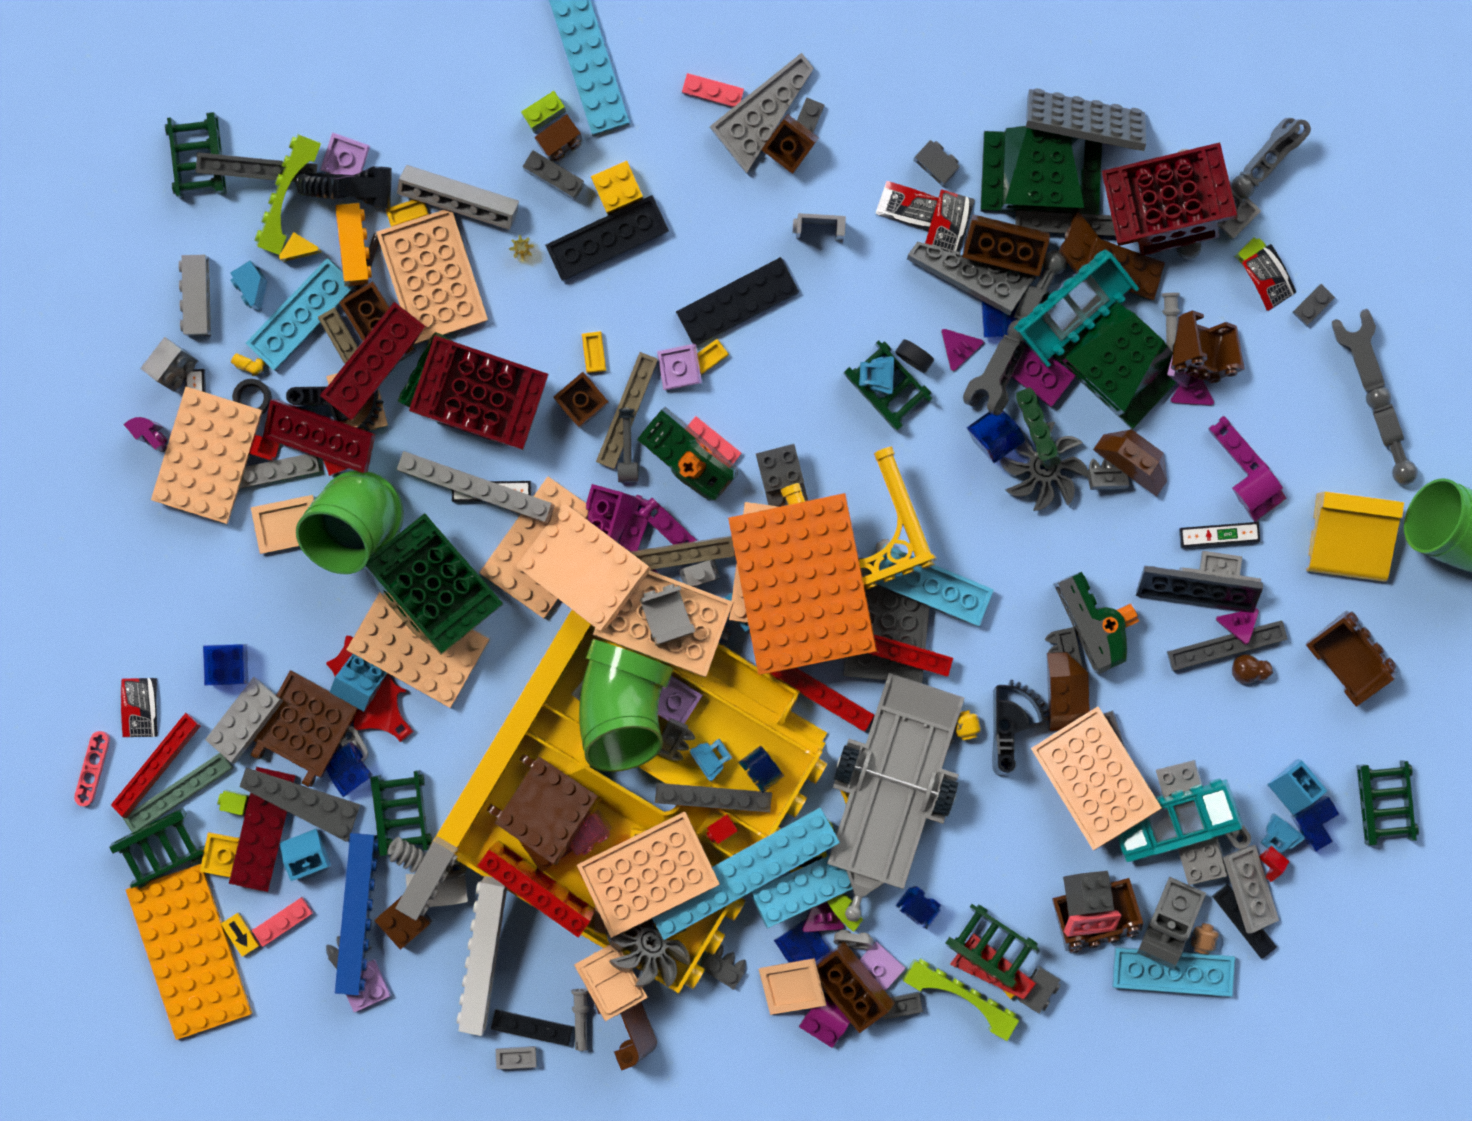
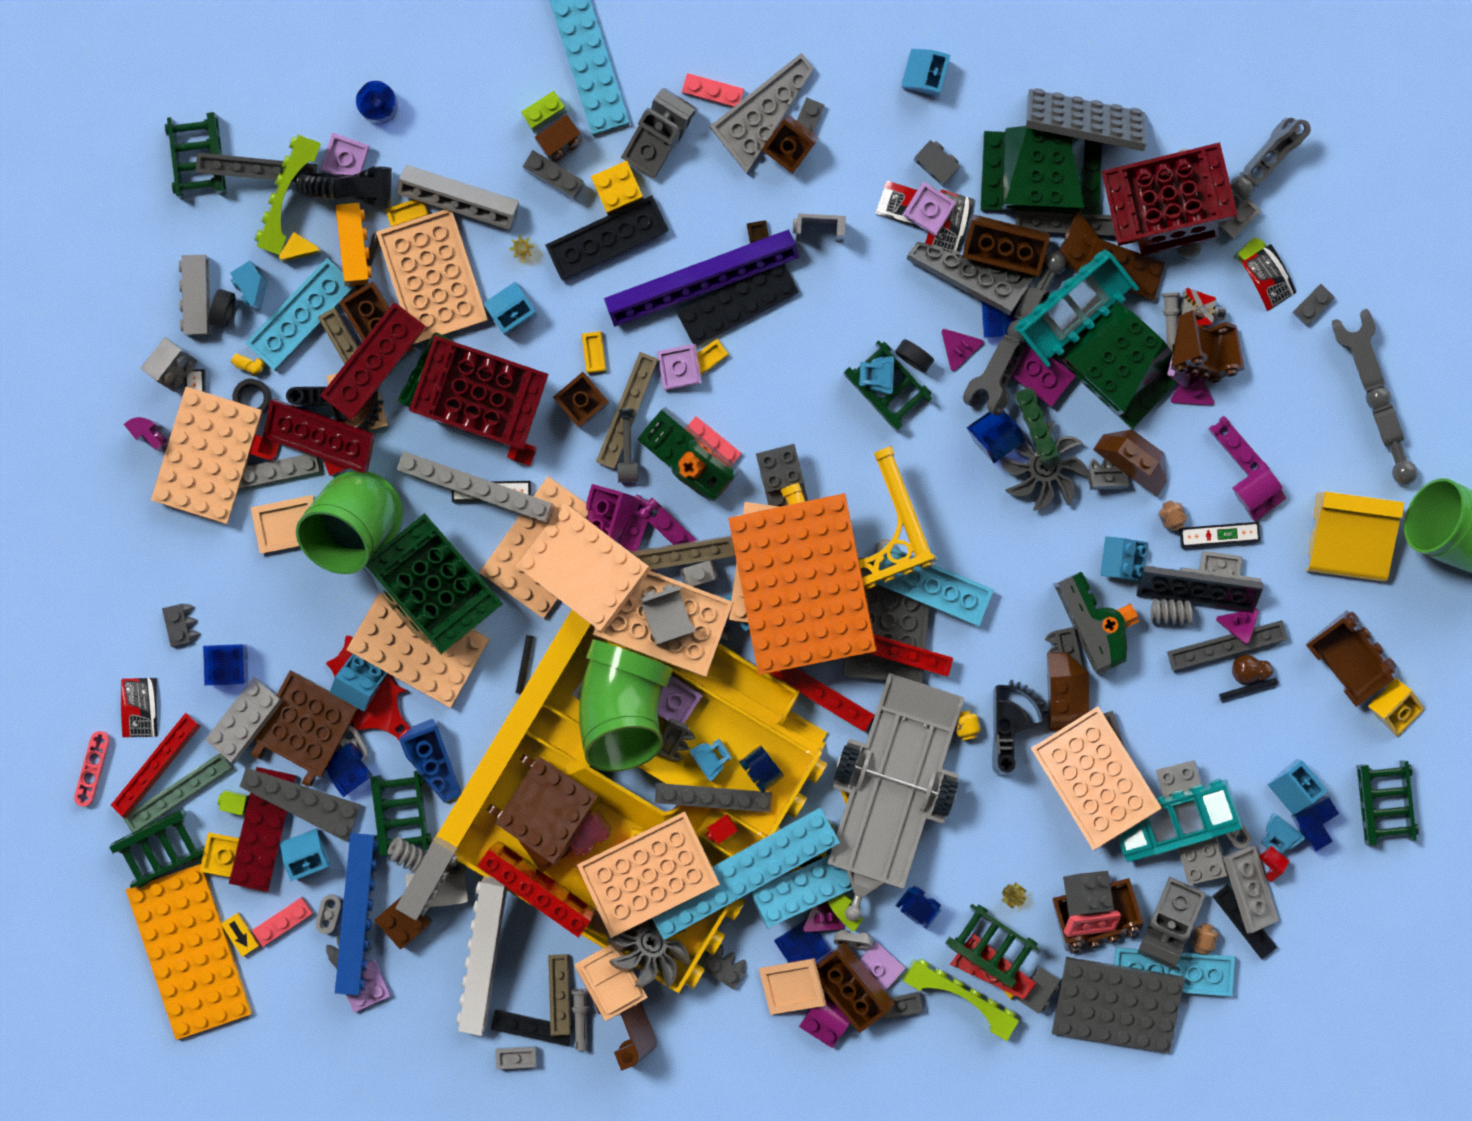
none -> dark grey plate [162,604,201,647]
none -> black tyre [209,289,236,329]
none -> light grey plate [316,894,342,934]
none -> clear blue brick [356,81,398,124]
none -> blue wedge [399,718,462,803]
none -> dark azure slope [483,281,538,336]
none -> red panel [507,443,537,466]
none -> black bar [515,635,534,694]
none -> dark tan tile [548,954,571,1036]
none -> dark purple brick [604,229,800,327]
none -> dark grey piece [621,88,698,178]
none -> dark brown tile [747,220,769,244]
none -> dark azure slope [901,49,951,98]
none -> lavender plate [902,181,957,236]
none -> clear yellow gear [1002,882,1027,909]
none -> dark grey plate [1051,957,1185,1054]
none -> dark azure slope [1100,536,1148,581]
none -> light grey piece [1150,598,1193,626]
none -> medium nougat head [1158,500,1187,531]
none -> torso [1179,288,1226,327]
none -> black bar [1219,677,1278,701]
none -> yellow slope [1368,678,1425,737]

